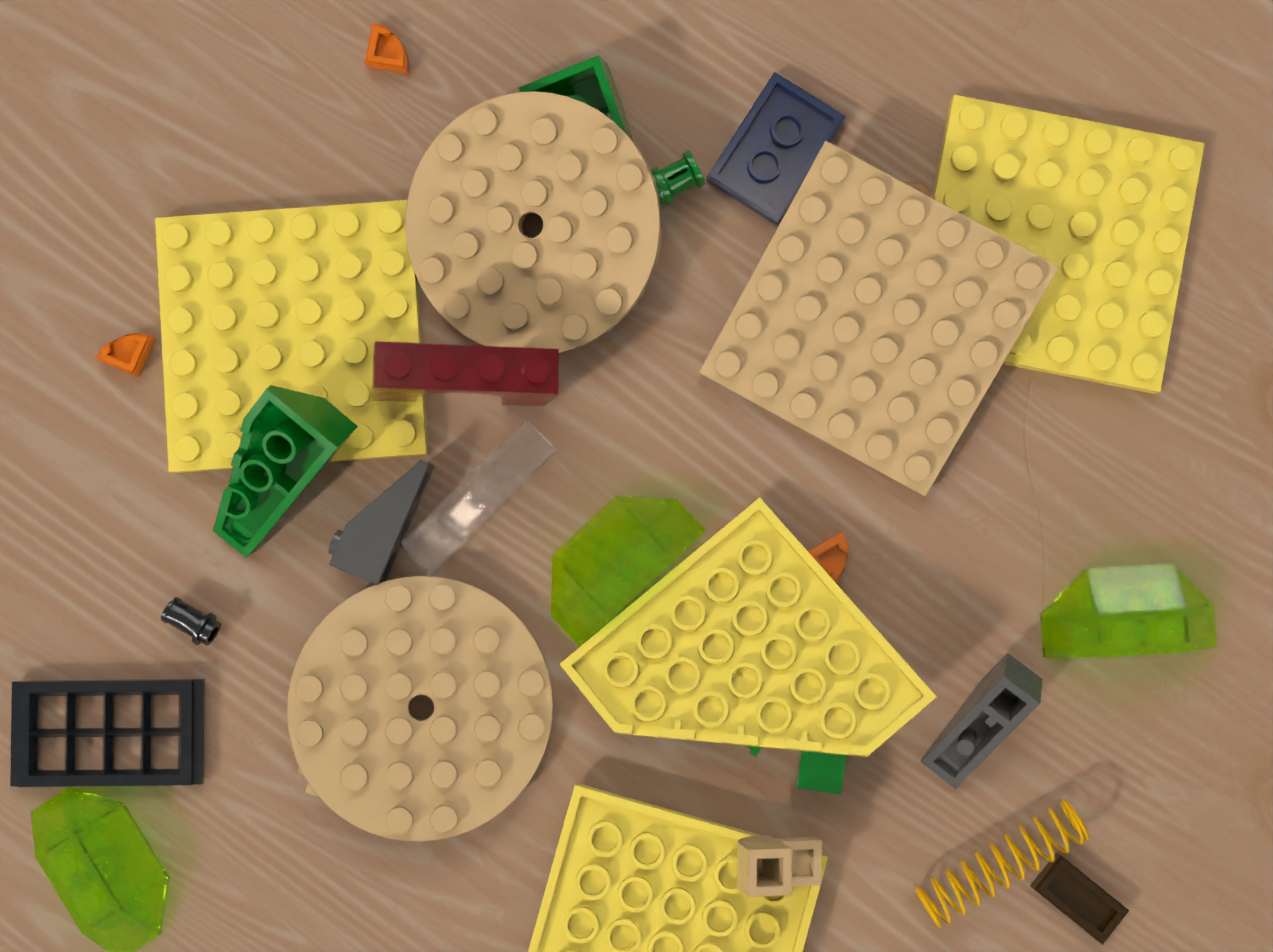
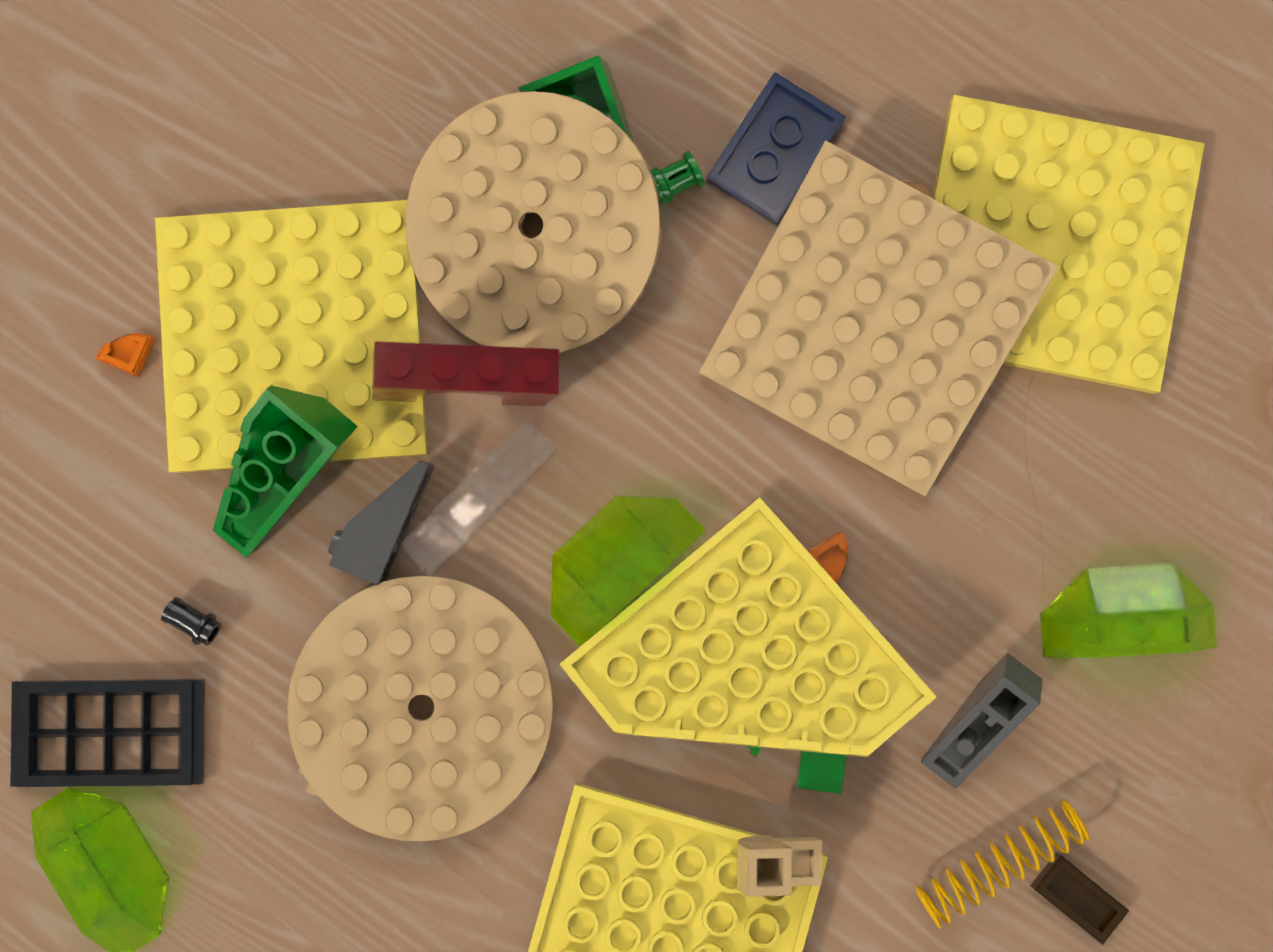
orange tile [365,22,409,75] -> none

